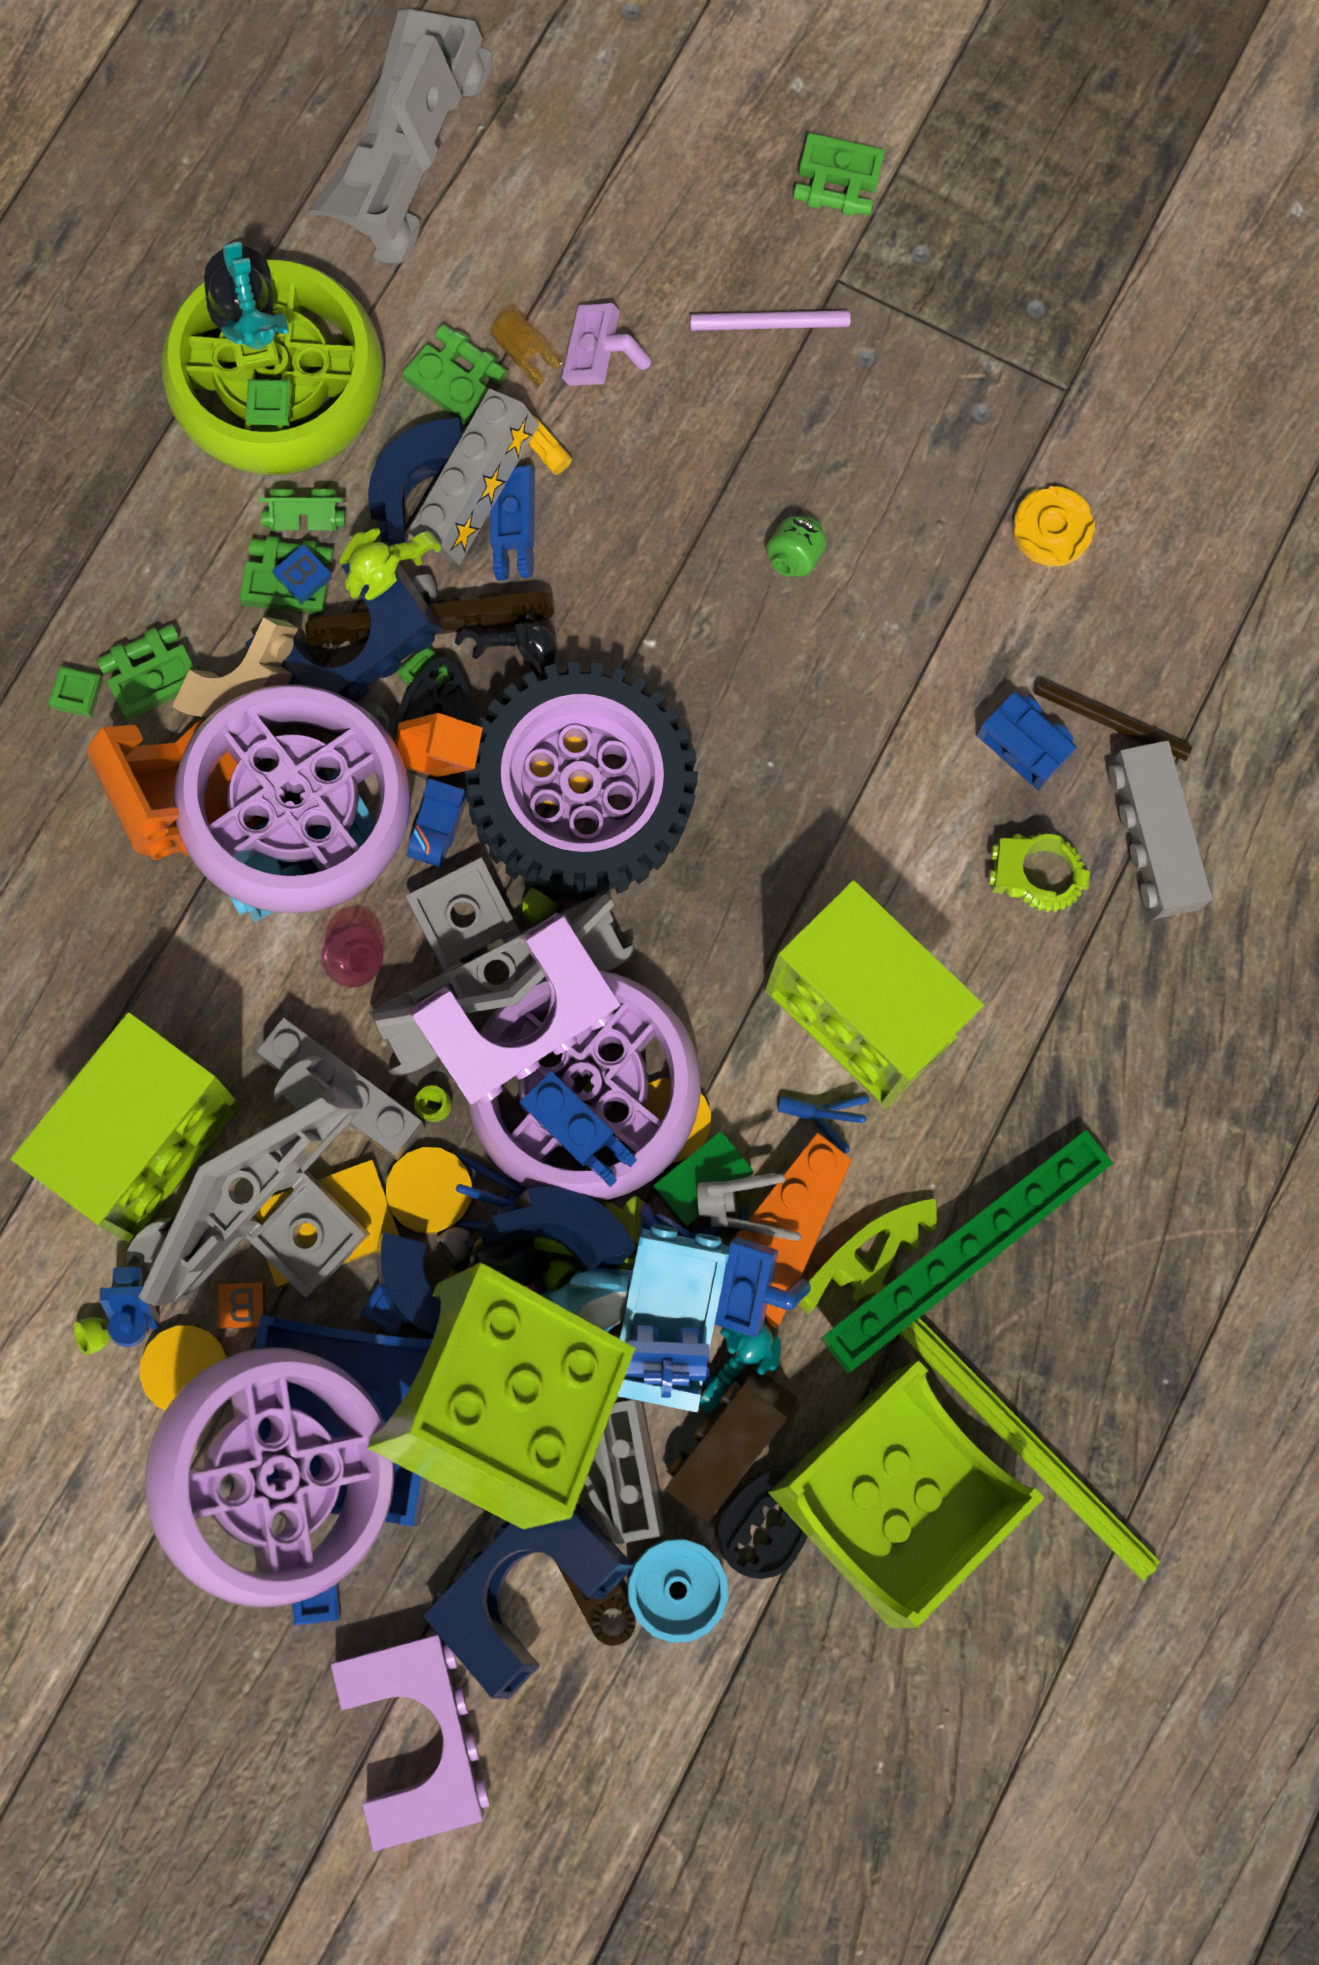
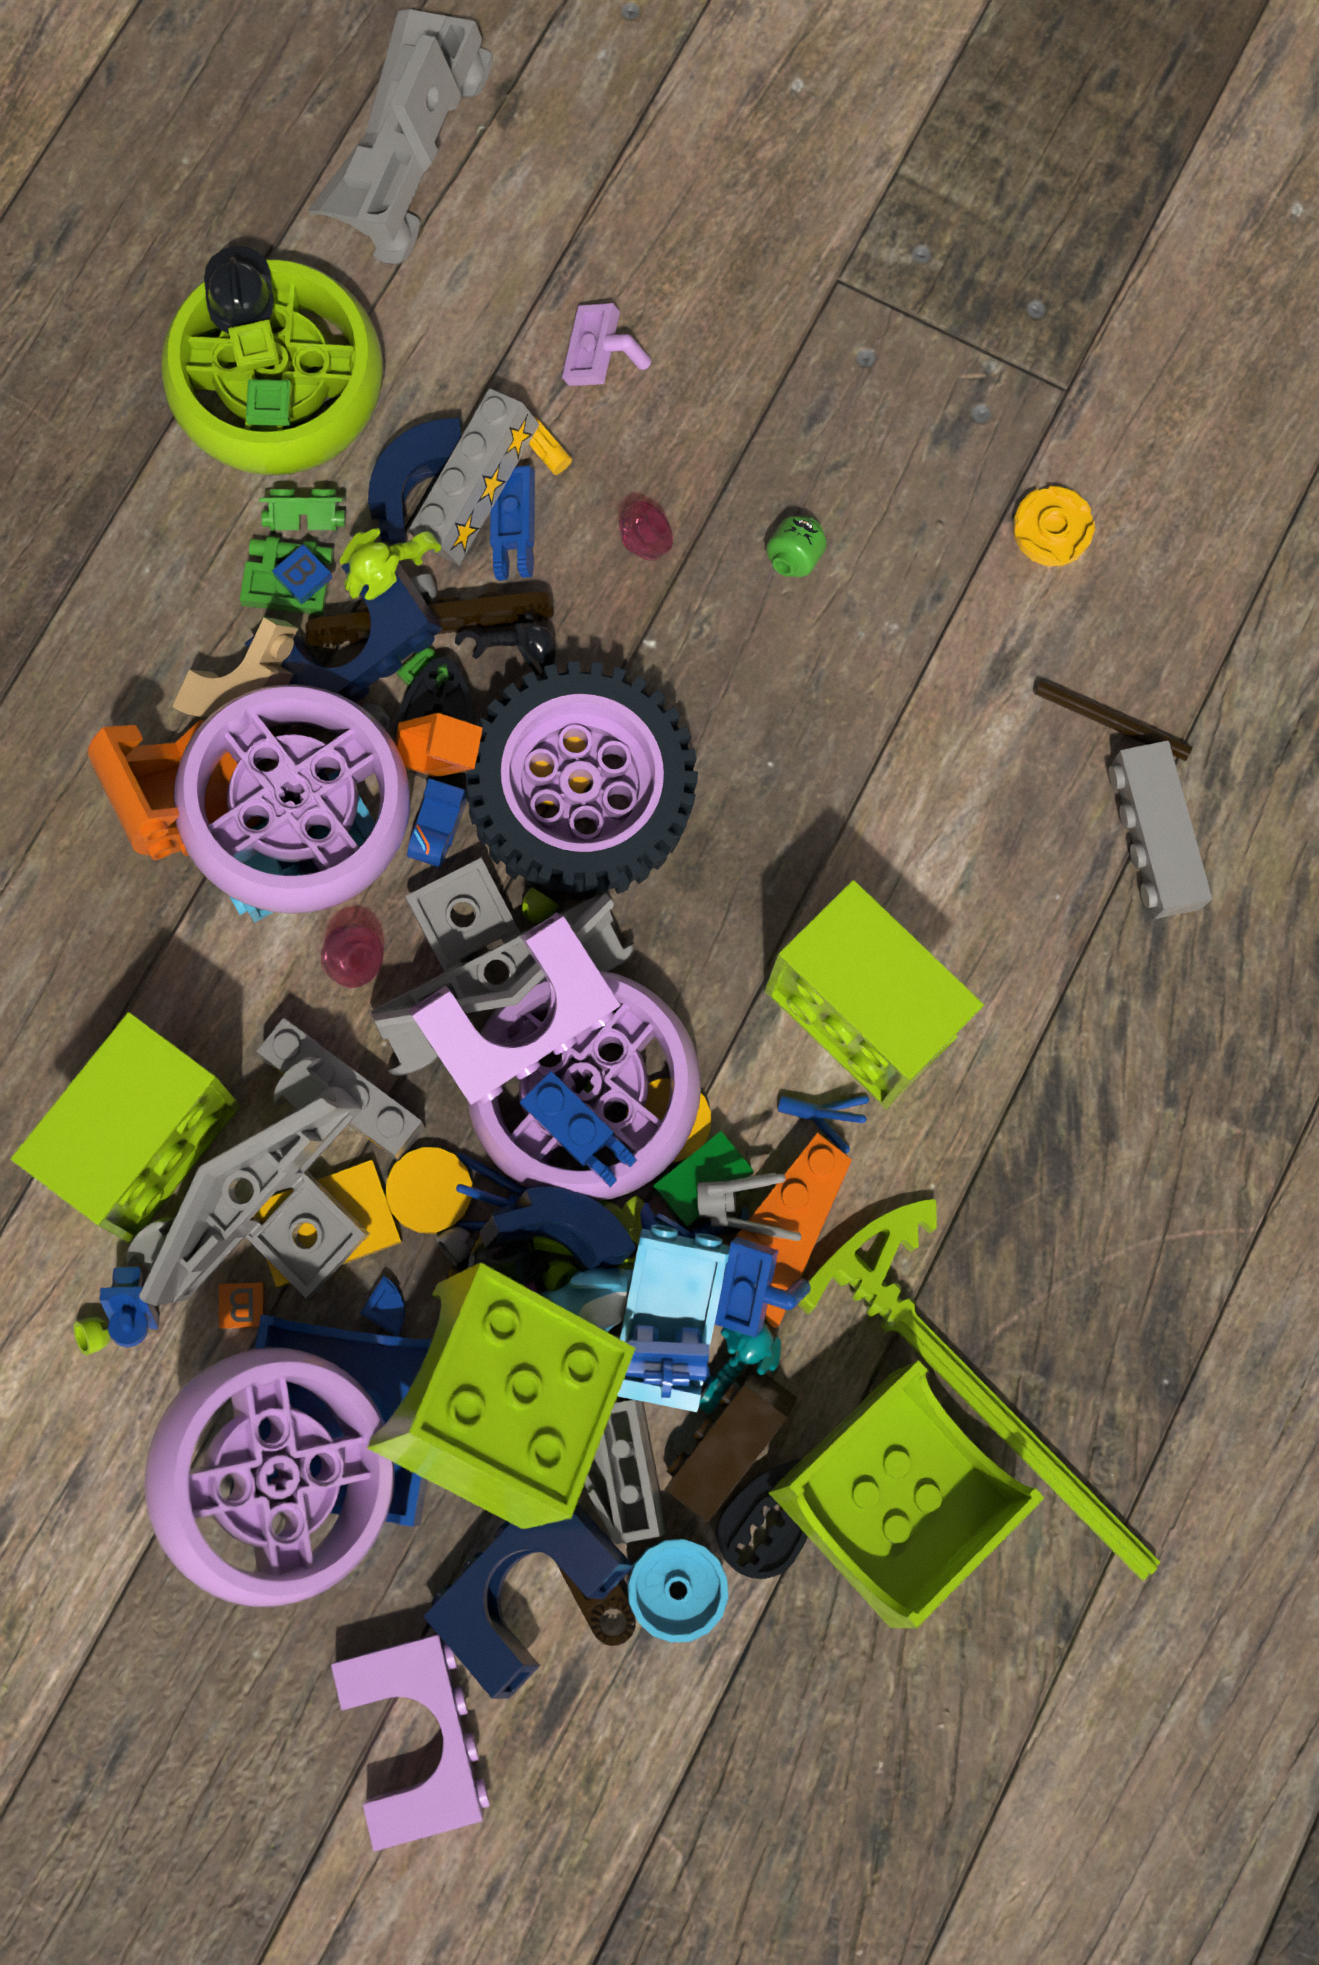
bright green tile [48,666,103,718] -> none
bright green plate [96,624,196,721] -> none
yellow tile [140,1325,228,1410] -> none
teal piece [221,242,289,350] -> none
blue tile [292,1583,341,1626] -> none
dark blue arch [376,1232,441,1339] -> none
bright green plate [402,324,508,426] -> none
lime hinge [414,1085,452,1122] -> none
clear yellow hinge [490,309,563,388] -> none
lavender bar [690,310,850,331] -> none
bright green plate [793,133,885,217] -> none
green plate [820,1130,1114,1374] -> none
blue brick [977,692,1077,791] -> none
lime piece [988,833,1090,912] -> none
none -> clear pink plate [618,501,673,561]

